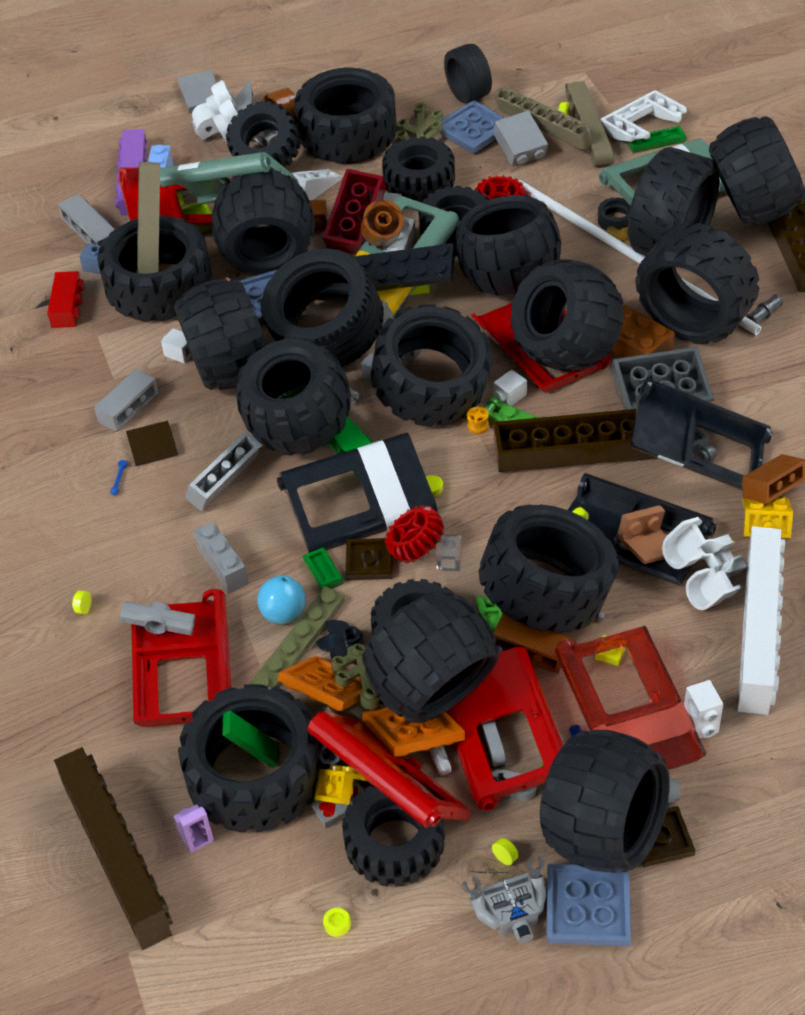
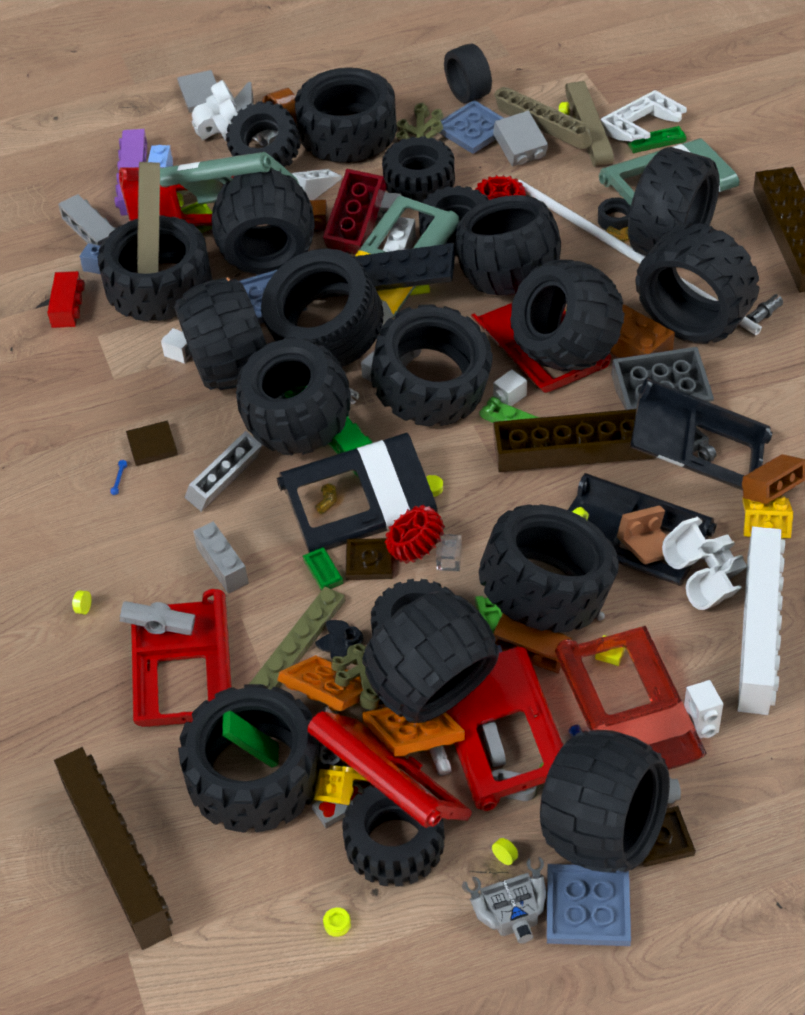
light grey brick [94,369,159,432] -> none
lavender arch [173,804,214,853] -> none
medium azure piece [257,575,306,624] -> none
dark orange brick [361,200,404,248] -> none
light orange wheel [467,407,489,434] -> none
black tyre [709,116,805,226] -> none
none -> clear yellow arm [315,483,337,514]

